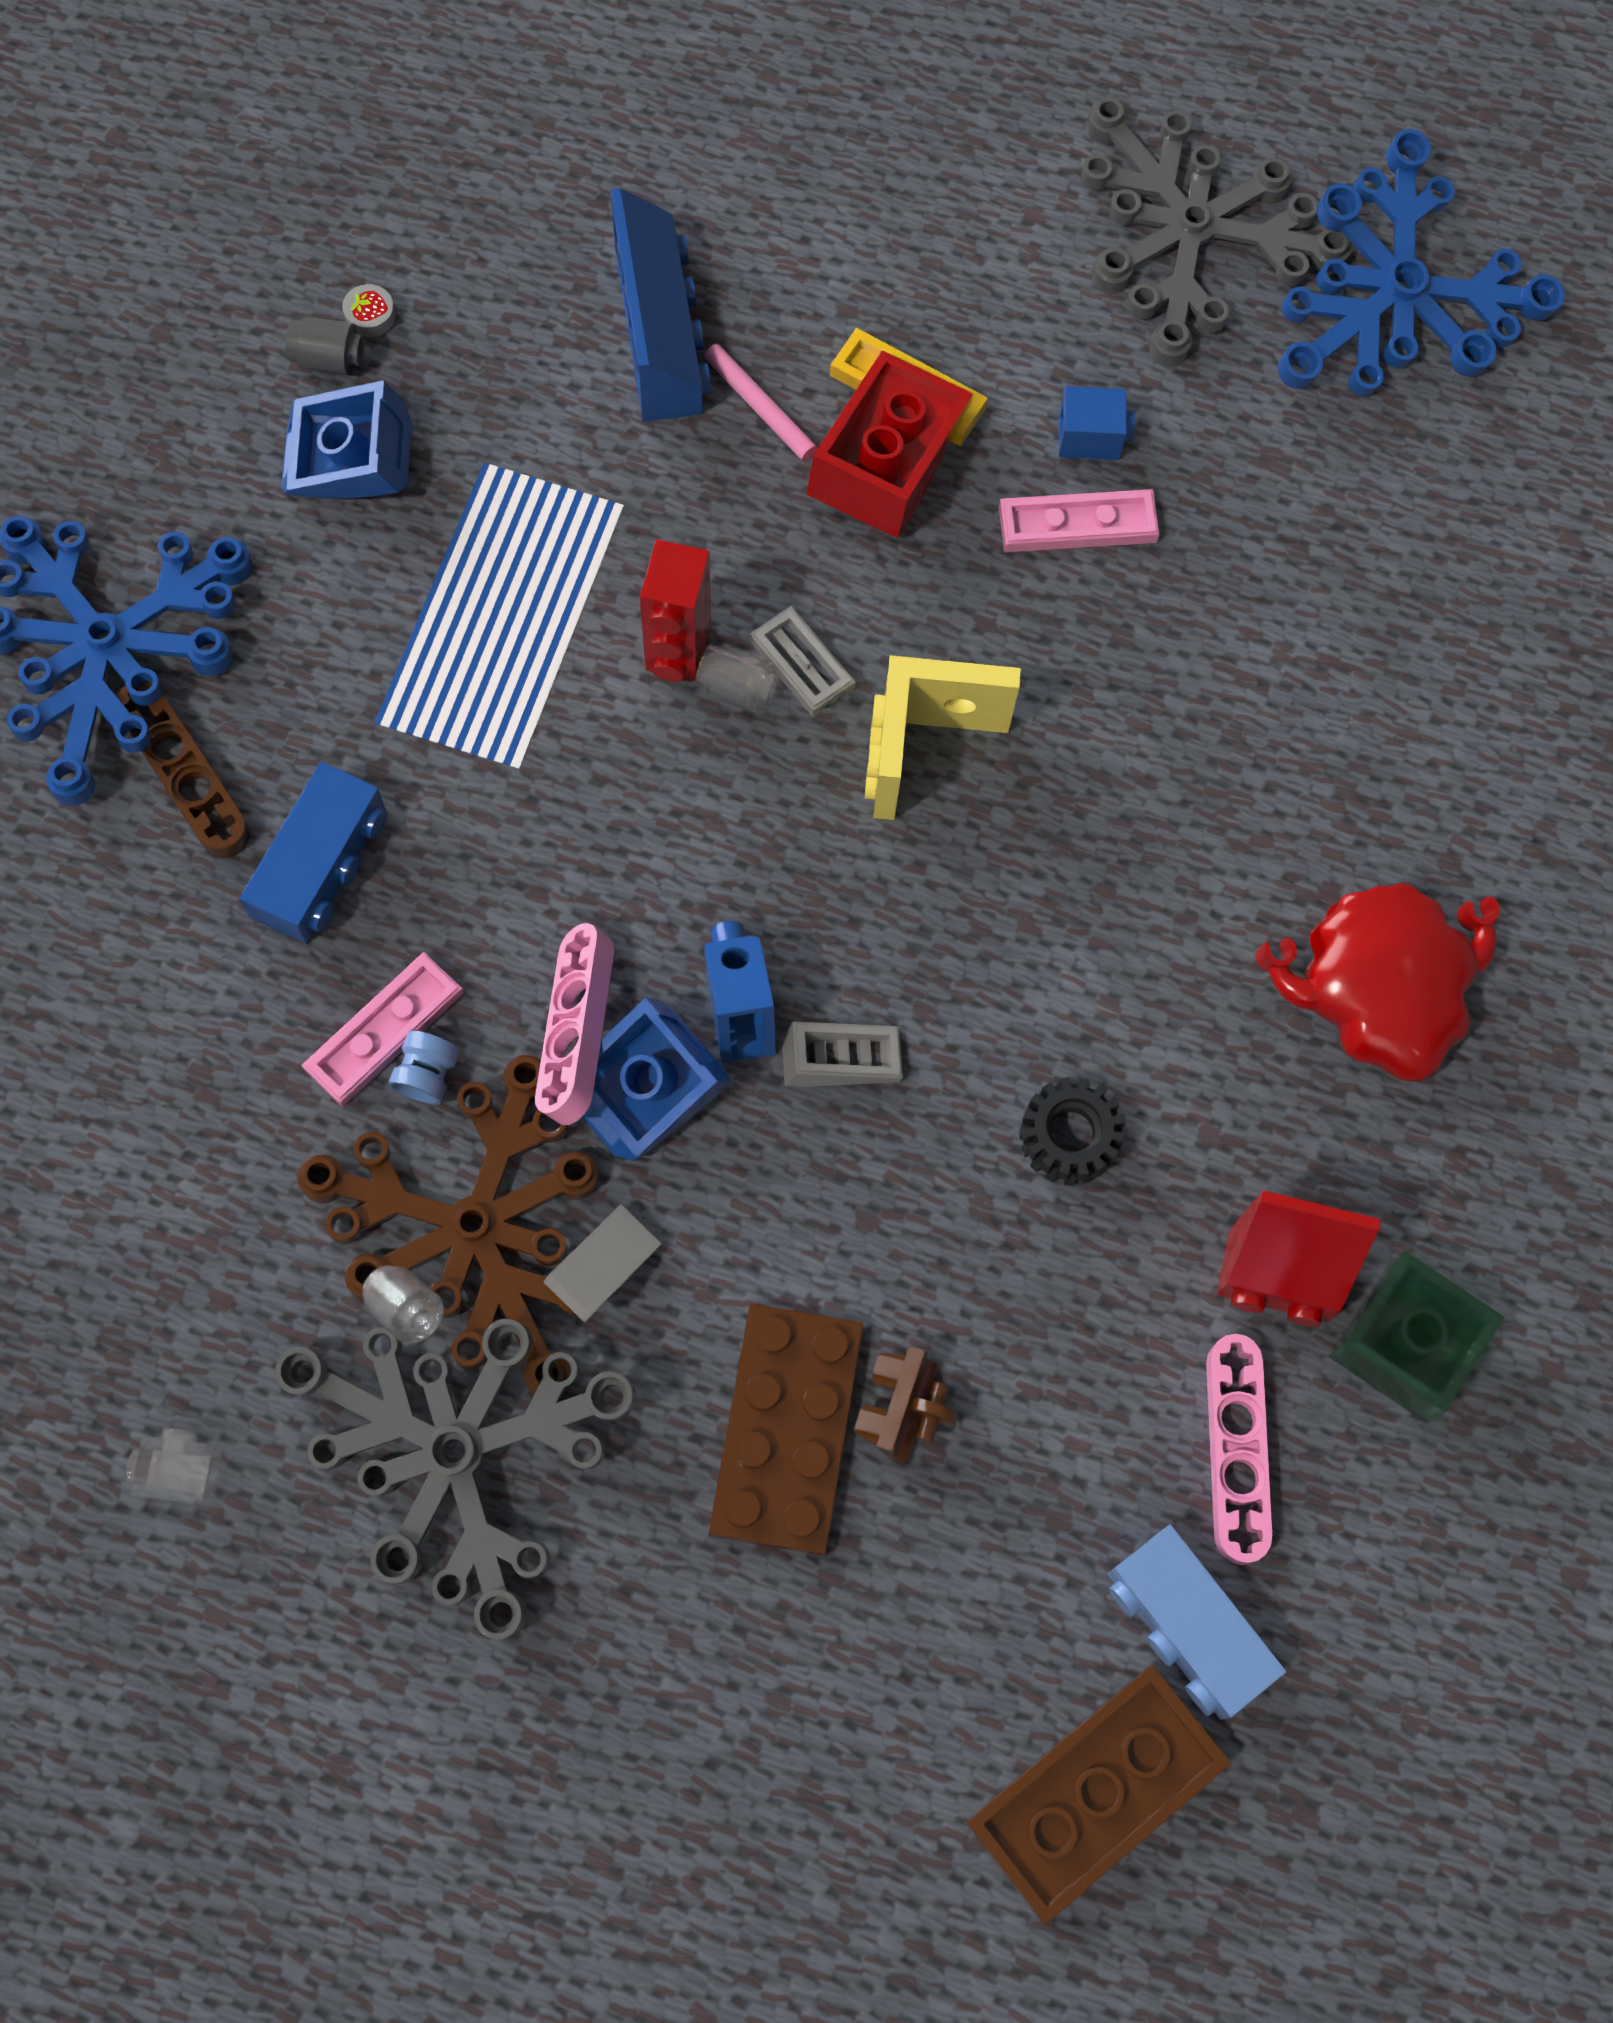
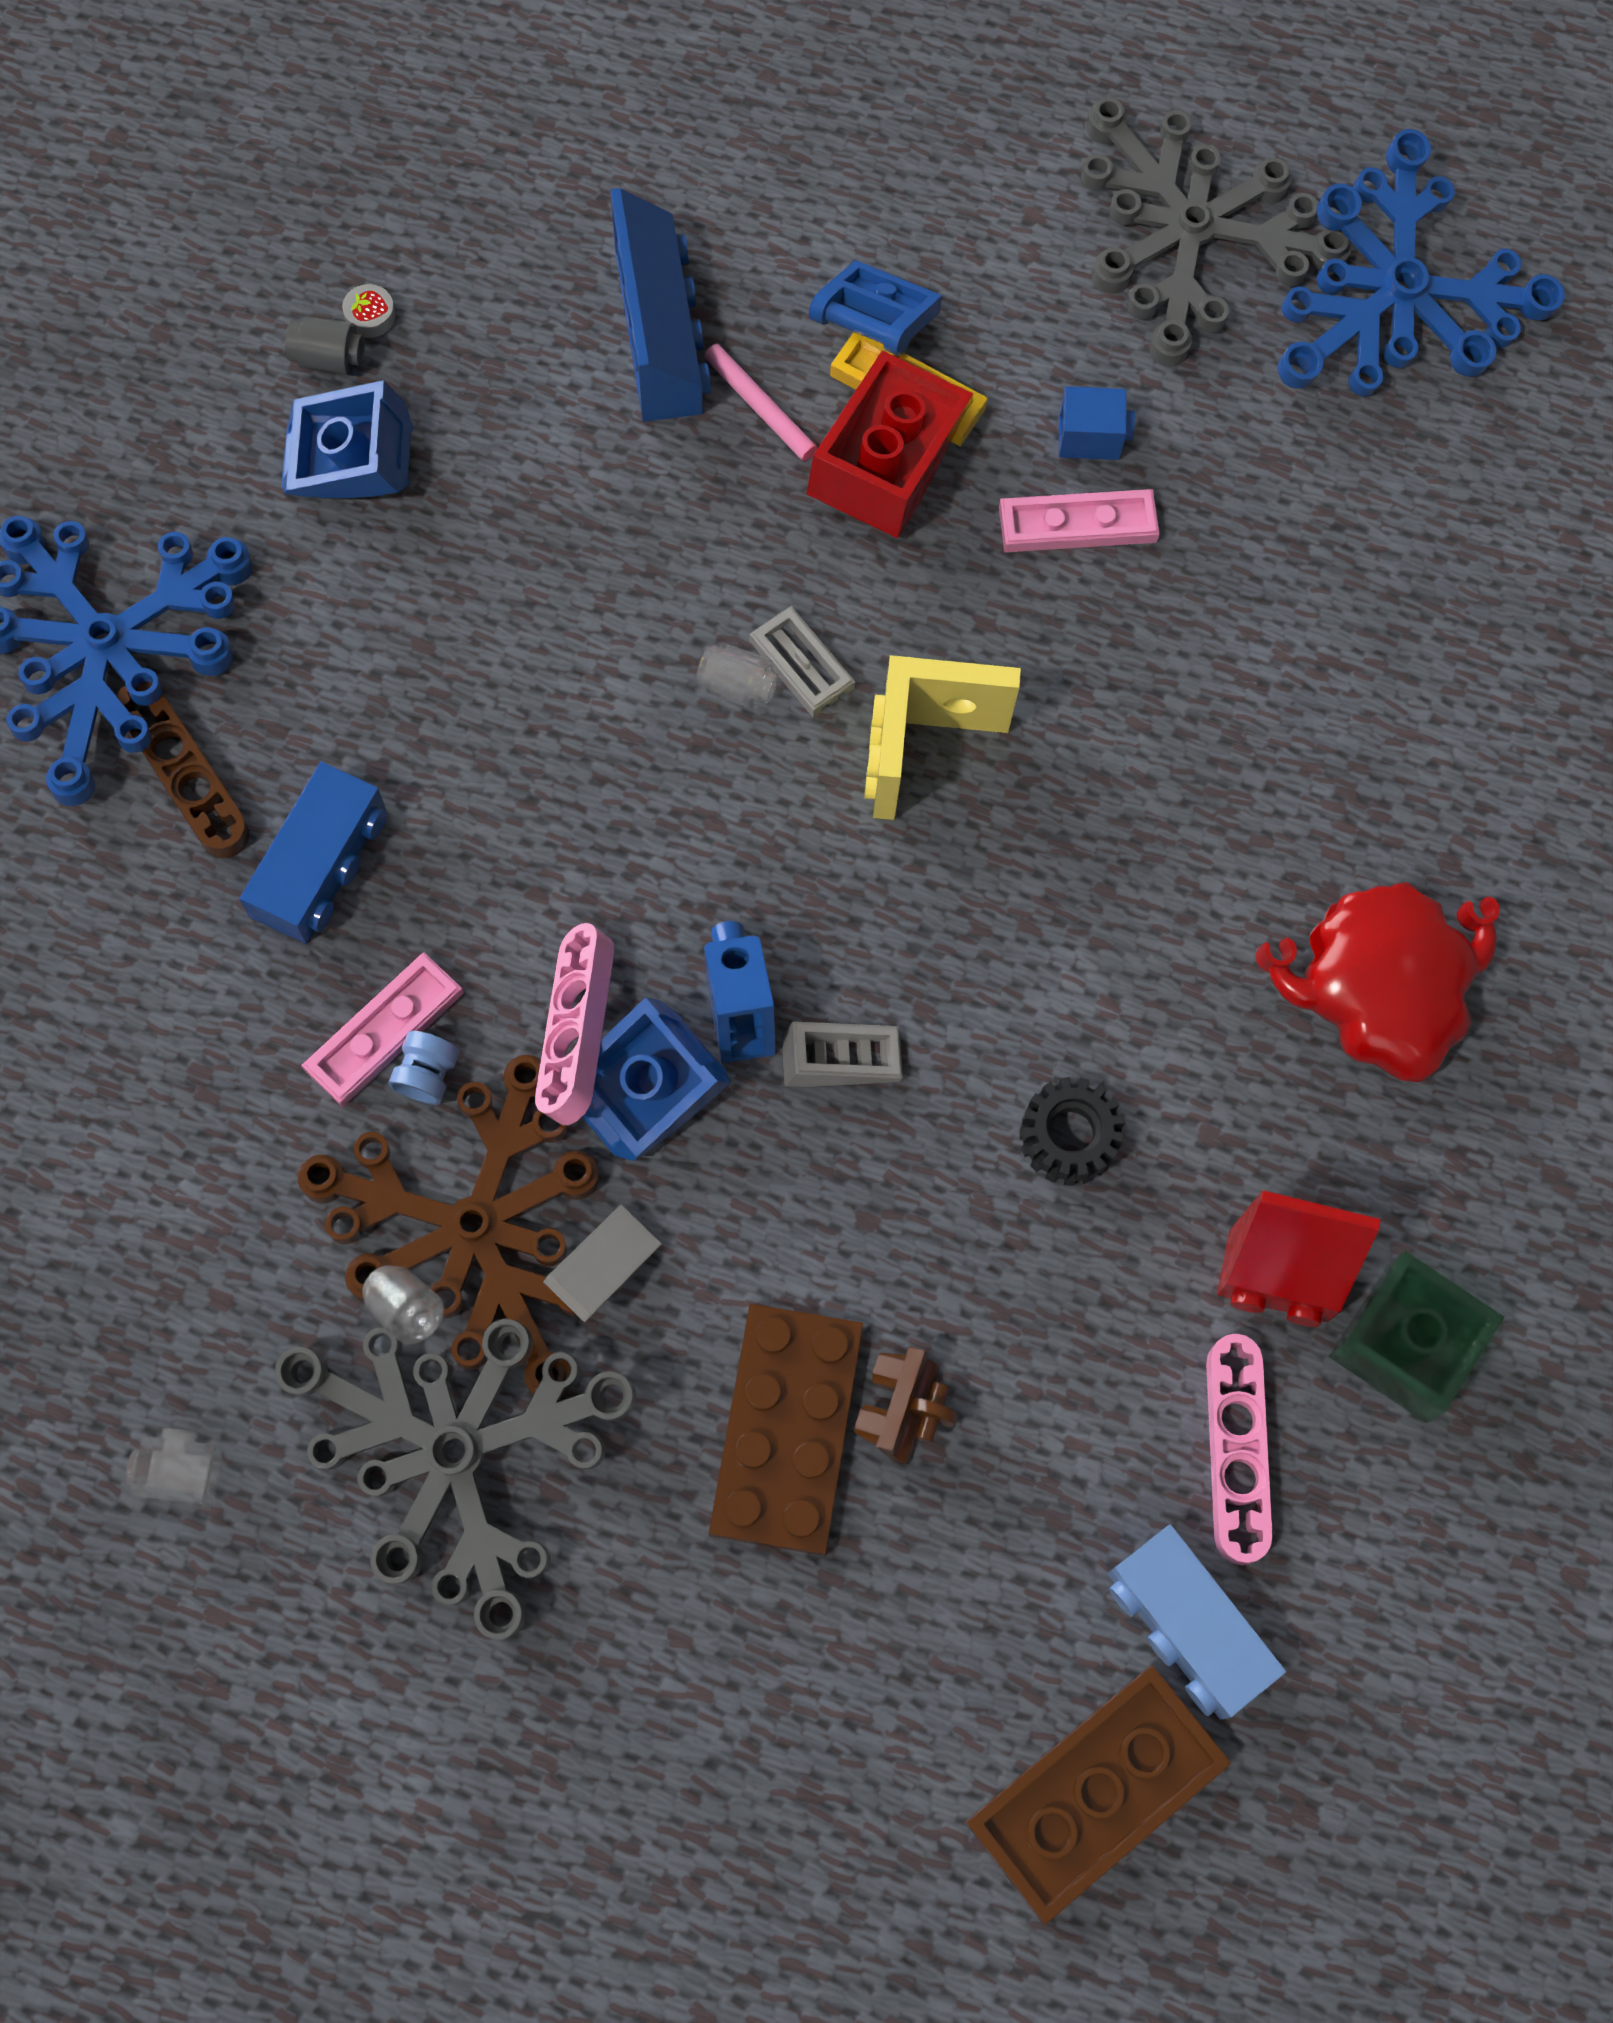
sticker [374,462,624,769] -> none
red brick [640,539,711,682] -> none
none -> blue plate [809,260,942,356]

